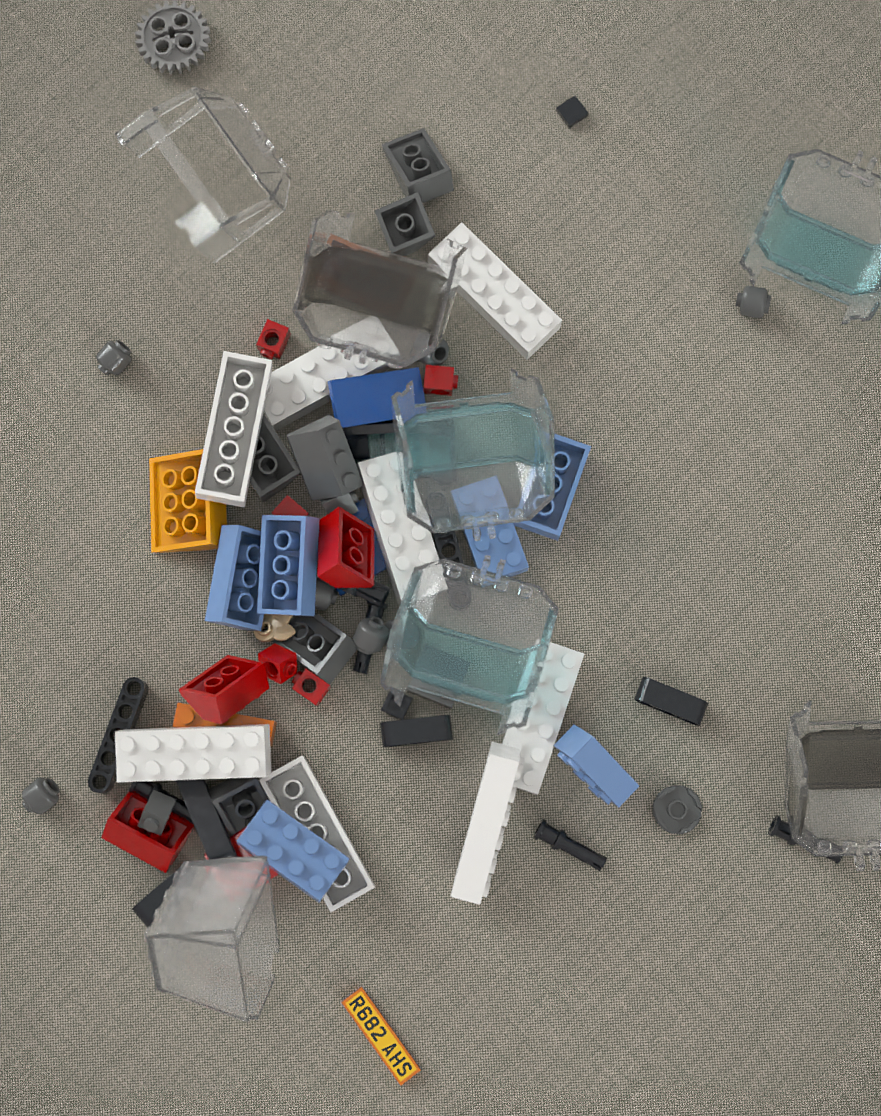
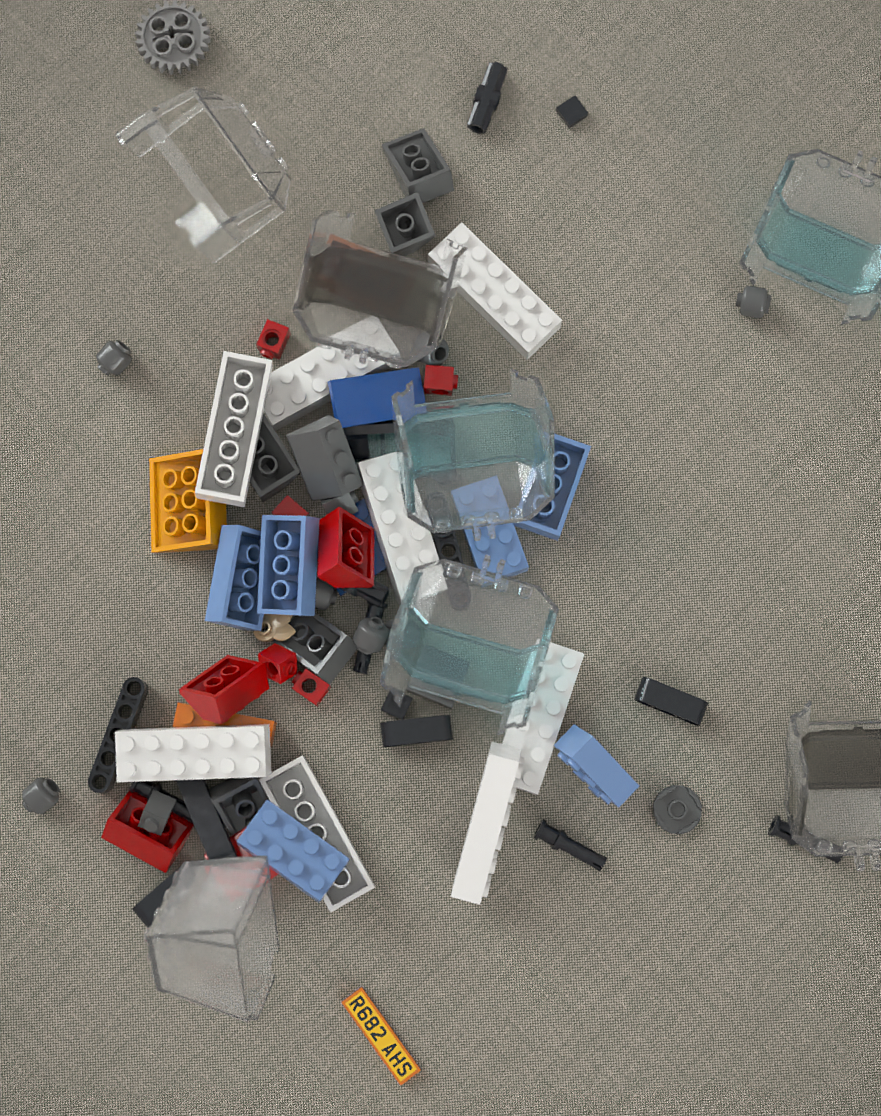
none -> black piece [467,62,508,134]

